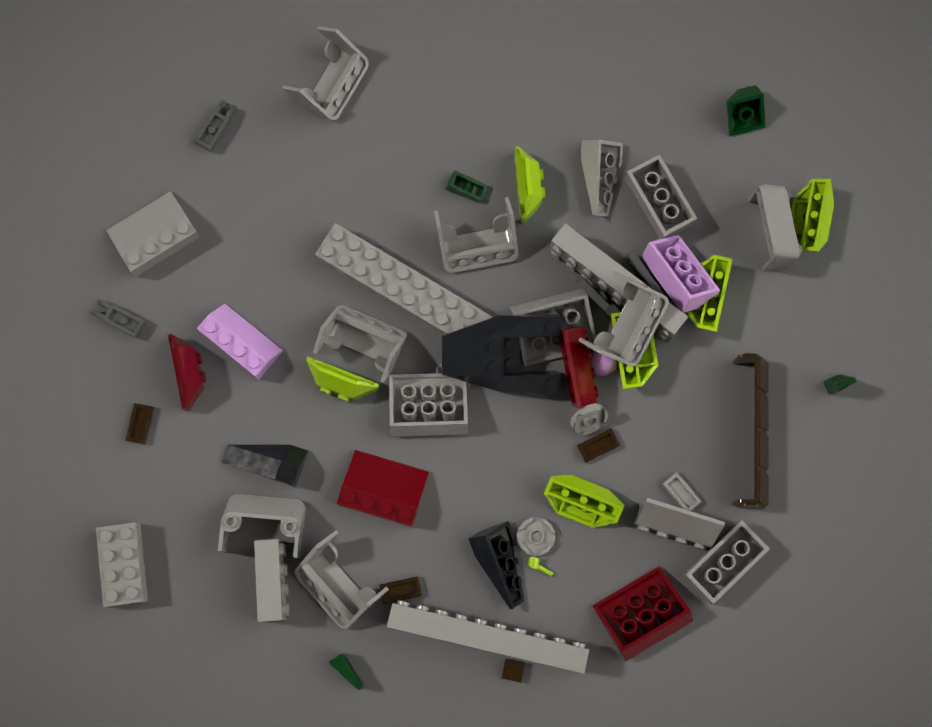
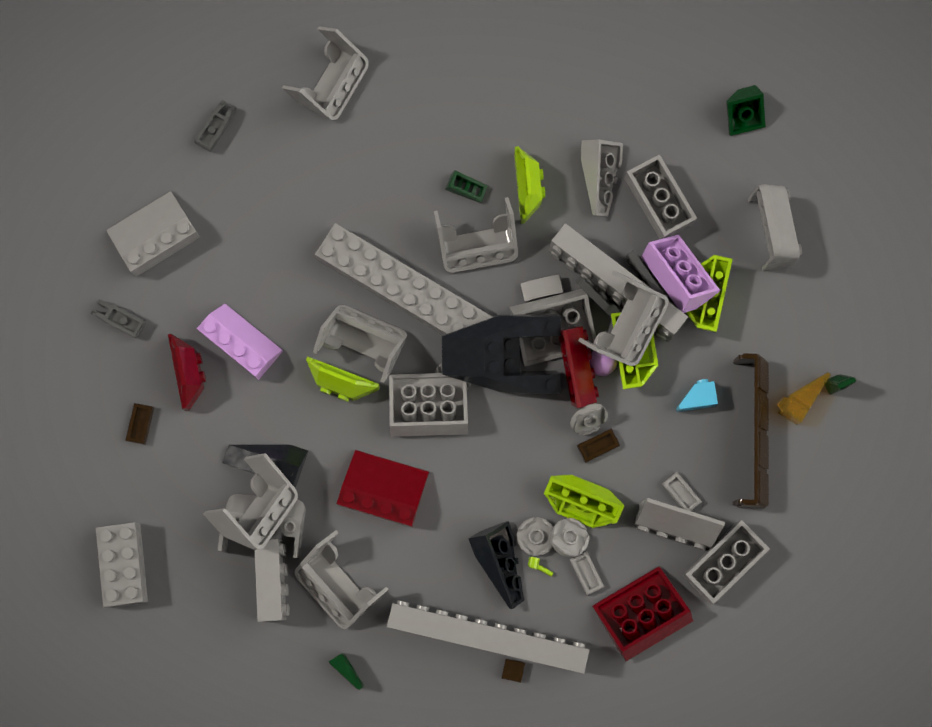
dark brown tile [380,576,422,604] -> none
lime wedge [791,179,834,252] -> none
none -> light grey windscreen [203,453,298,550]
none -> light grey slope [521,274,564,302]
none -> light grey tile [550,518,589,557]
none -> light grey tile [569,551,605,595]
none -> medium azure slope [676,379,718,412]
none -> clear yellow slope [777,372,831,425]

